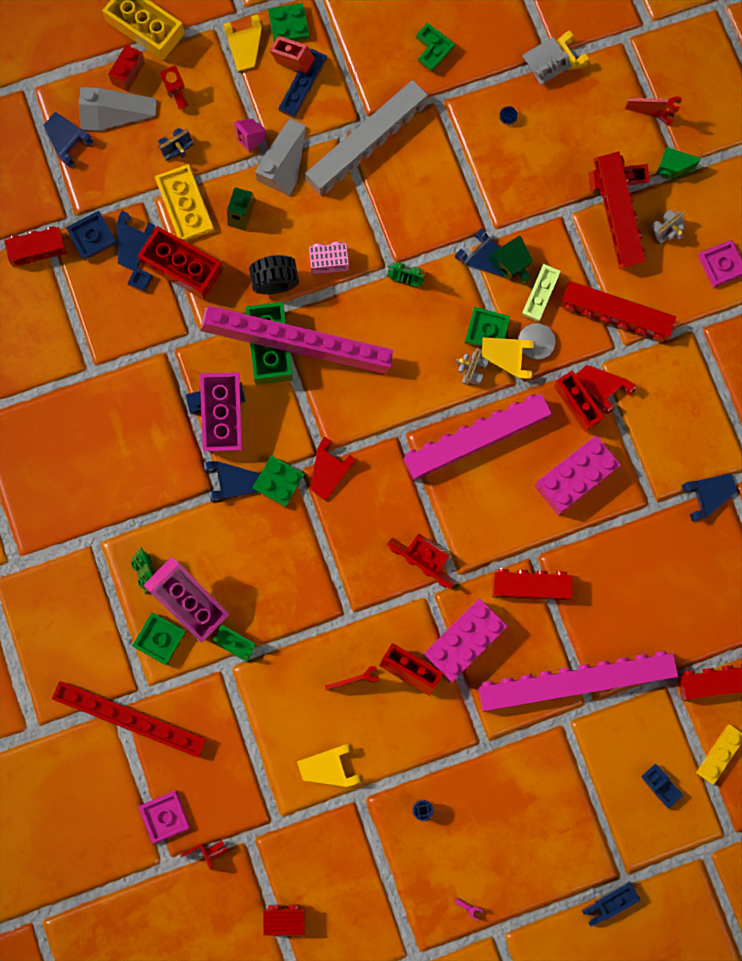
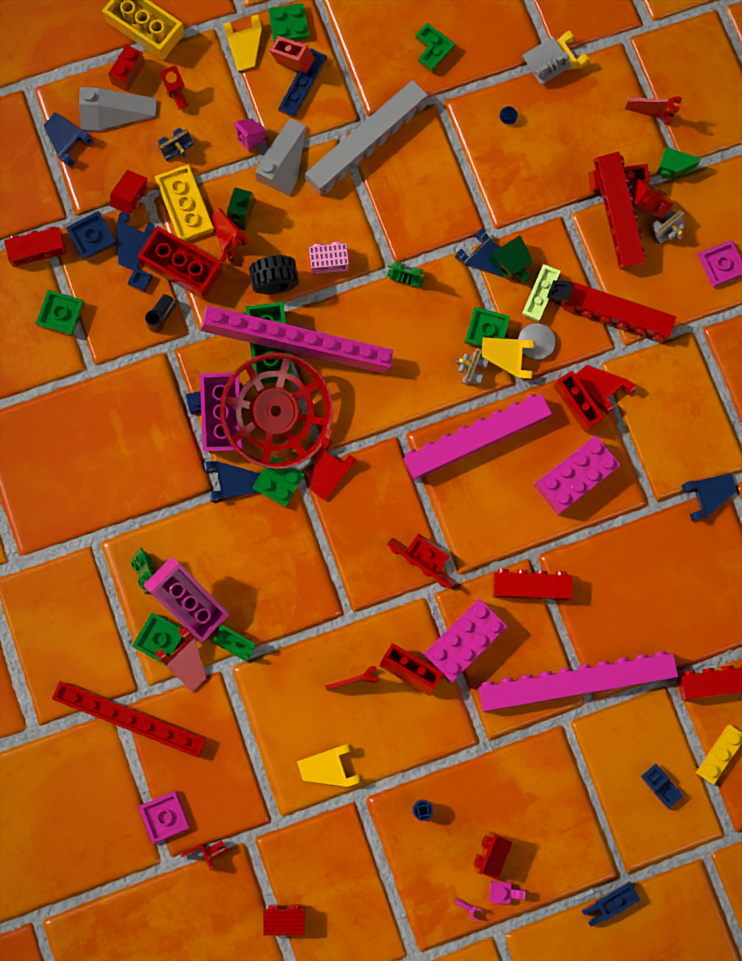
none -> green plate [35,290,85,336]
none -> red brick [110,169,149,215]
none -> black piece [145,294,177,332]
none -> red flag [155,626,206,692]
none -> red flag [210,208,248,262]
none -> red dish [220,353,333,469]
none -> red bracket [473,832,513,880]
none -> dark pink plate [490,881,525,904]
none -> black bracket [547,280,575,305]
none -> red brick [629,179,674,219]

